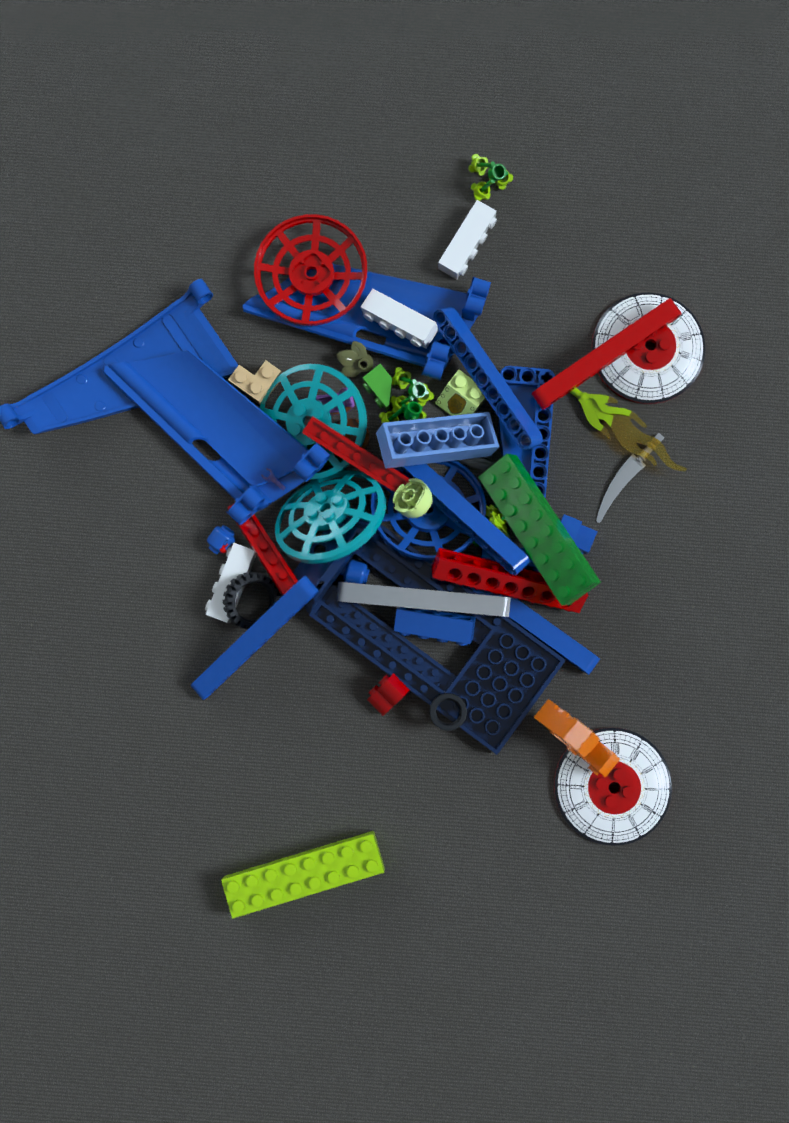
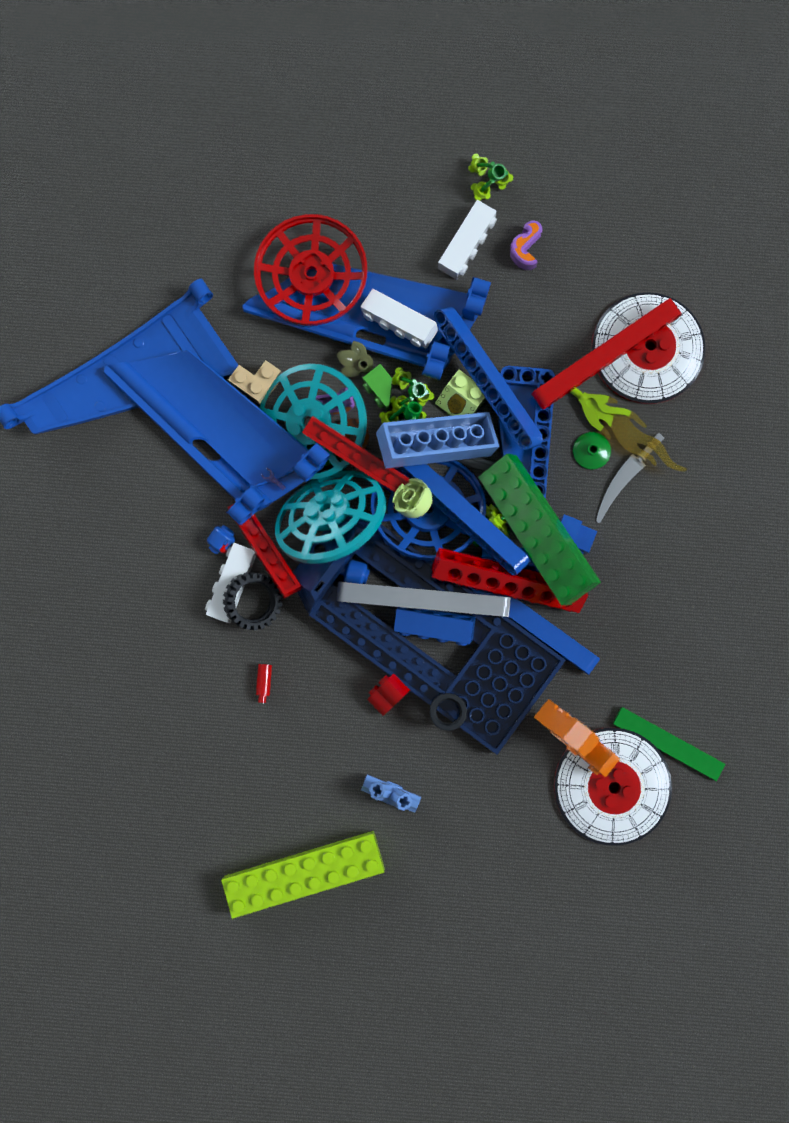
blue beam [190,576,319,700] -> none
none -> red cylinder [256,664,272,703]
none -> medium blue piece [361,774,421,813]
none -> medium lavender animal [510,220,542,270]
none -> green dish [573,432,611,470]
none -> green tile [612,707,726,781]

